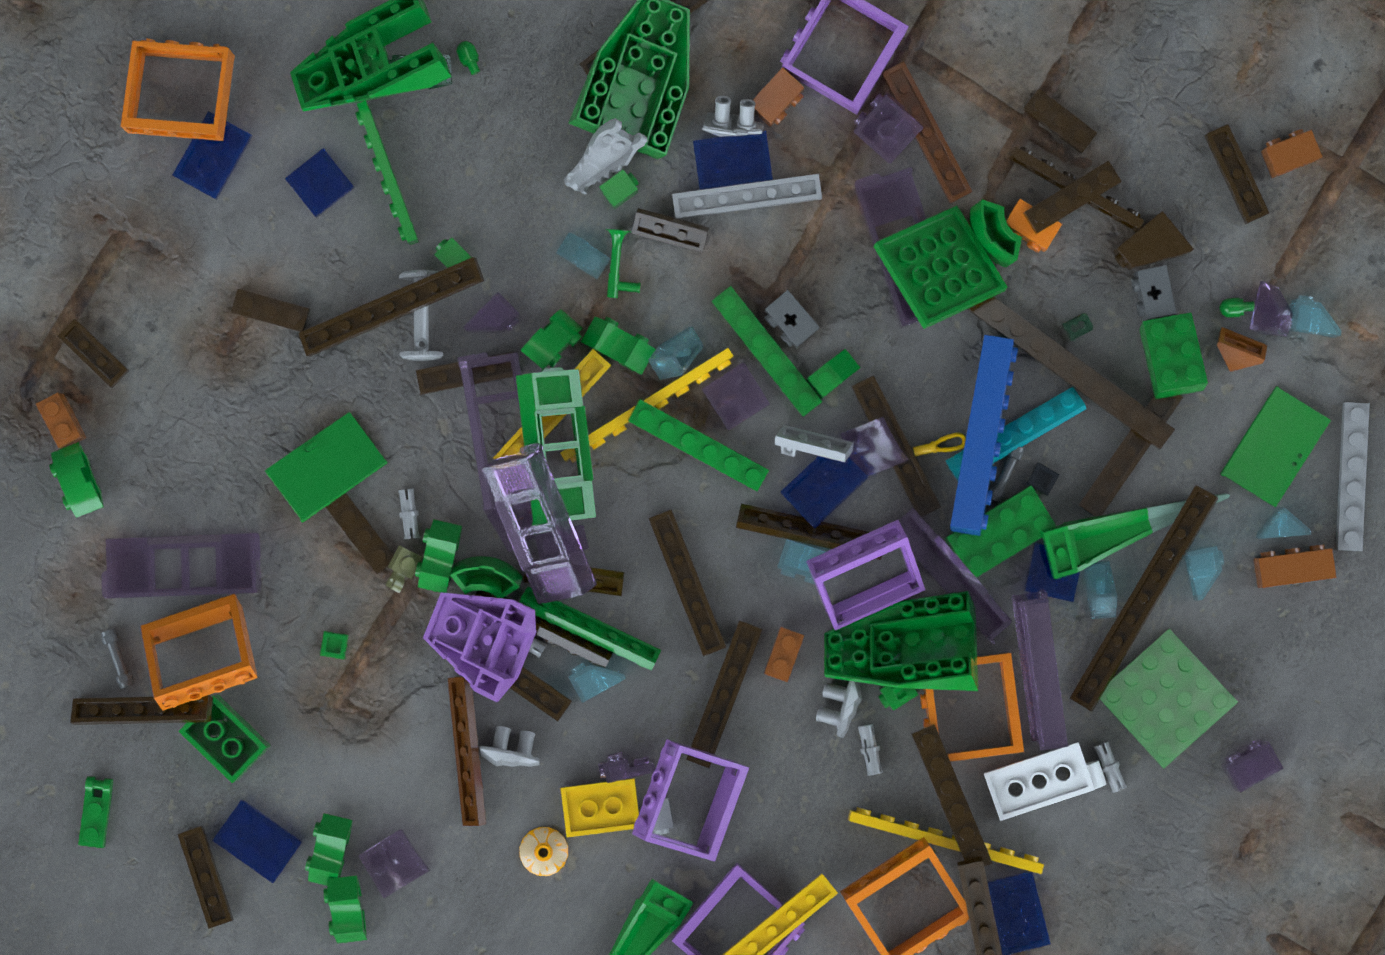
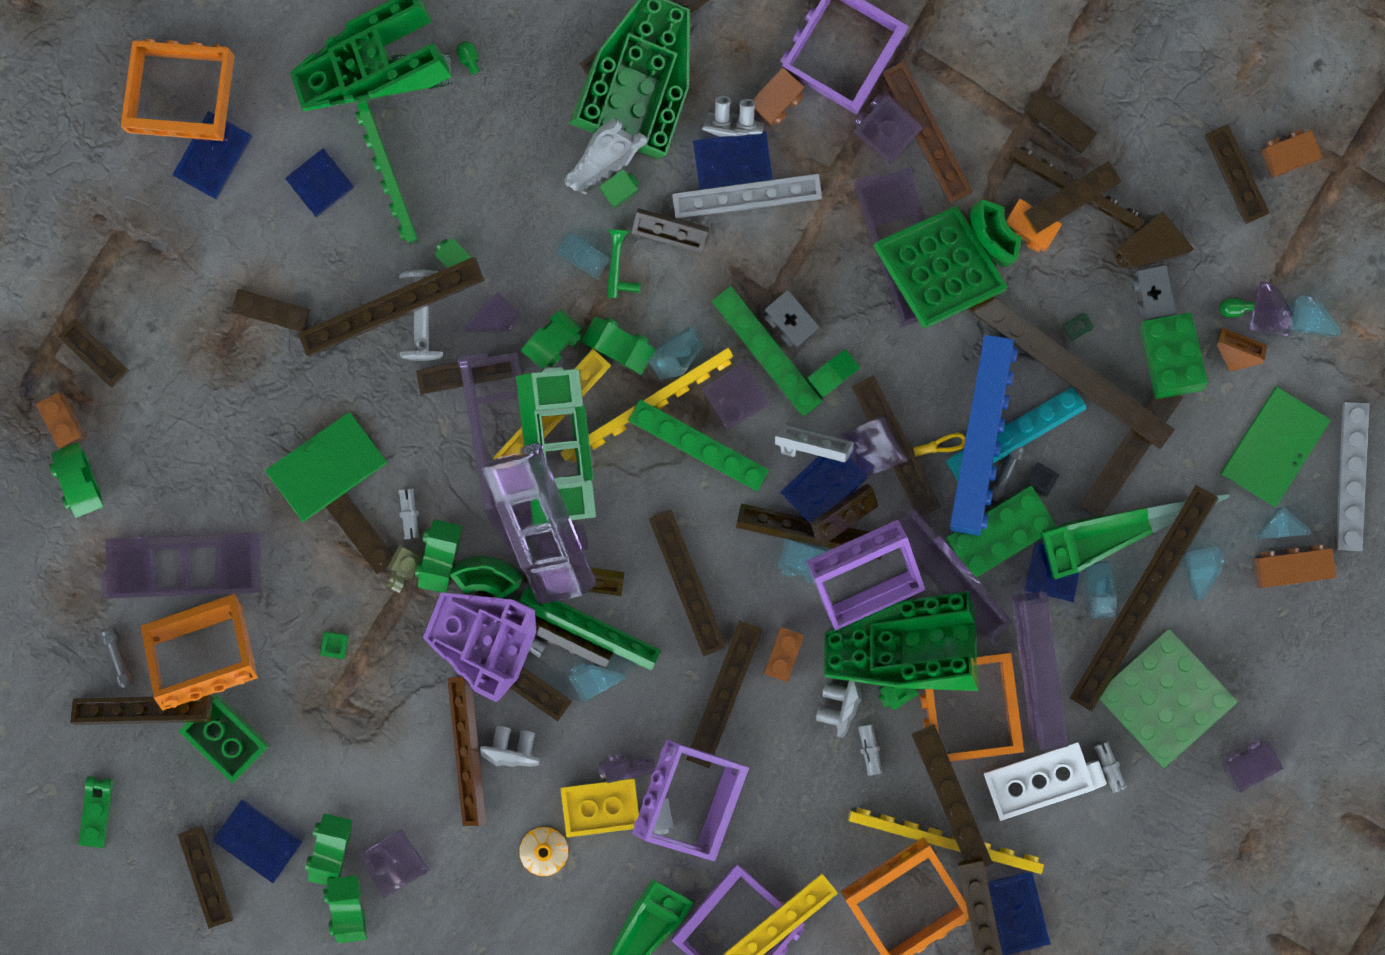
none -> dark brown plate [811,484,879,545]

